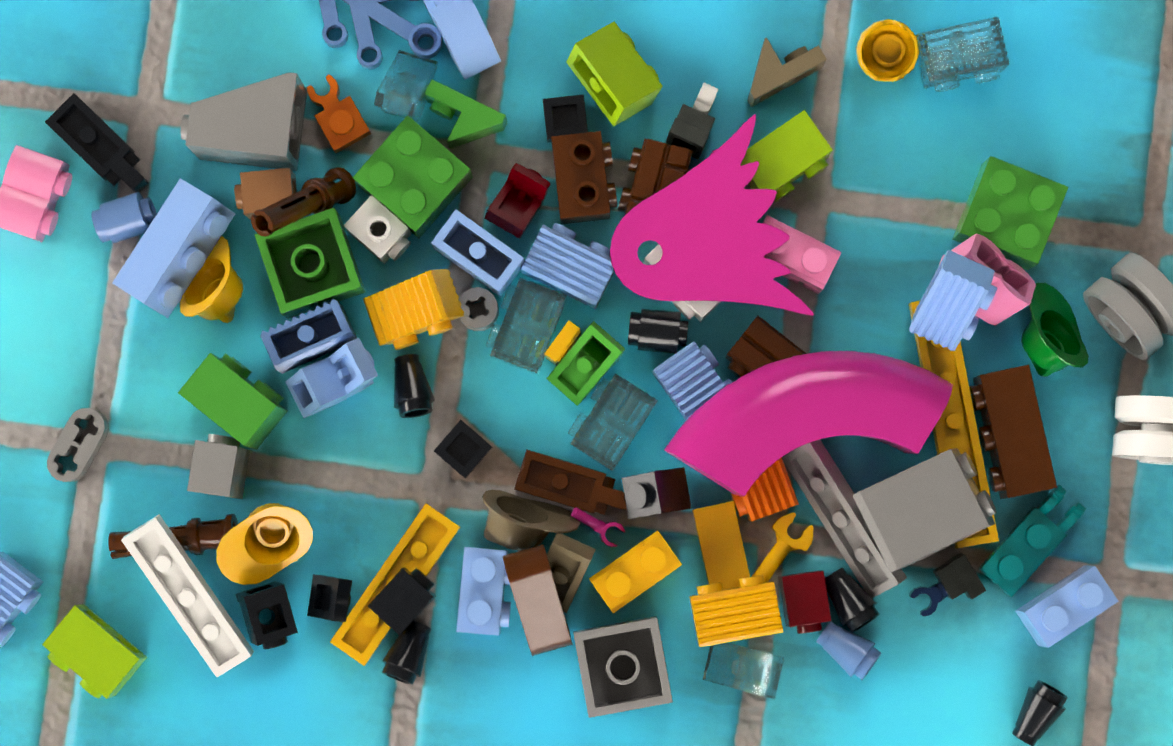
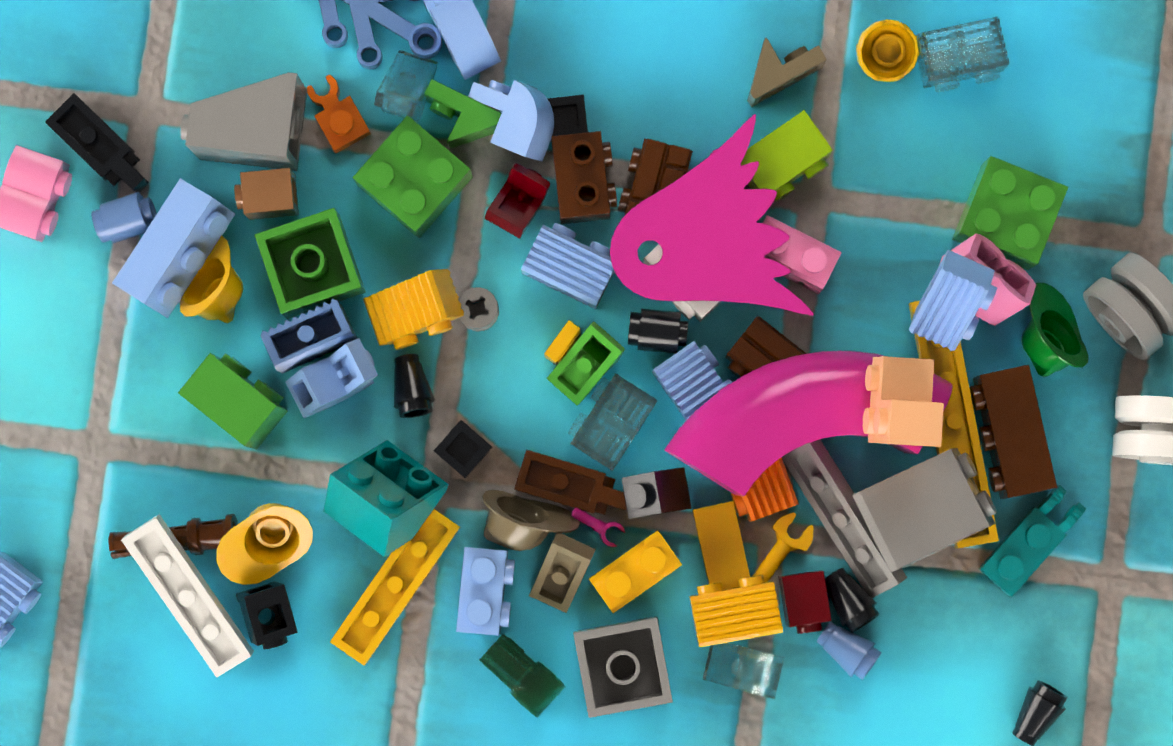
lime brick [42,604,147,699] -> none
light grey beam [47,408,109,482] -> none
light grey brick [187,434,250,499] -> none
reddish brown pin [251,167,356,237] -> none
black plate [307,574,352,622] -> none
white brick [344,195,412,264] -> none
black brick [368,567,436,635] -> none
black cone [382,621,431,685] -> none
light blue brick [431,209,525,297] -> none
clear light blue brick [486,278,567,376] -> none
beam [502,544,573,656] -> none
lime brick [566,21,663,127] -> none
pearl dark grey piece [666,82,719,160] -> none
pearl dark grey piece [909,553,986,616] -> none
light blue brick [1015,565,1119,648] -> none
none -> teal slope [323,440,448,557]
none -> light blue brick [468,79,554,162]
none -> clear green piece [479,633,566,718]
none -> light nougat brick [863,356,944,447]

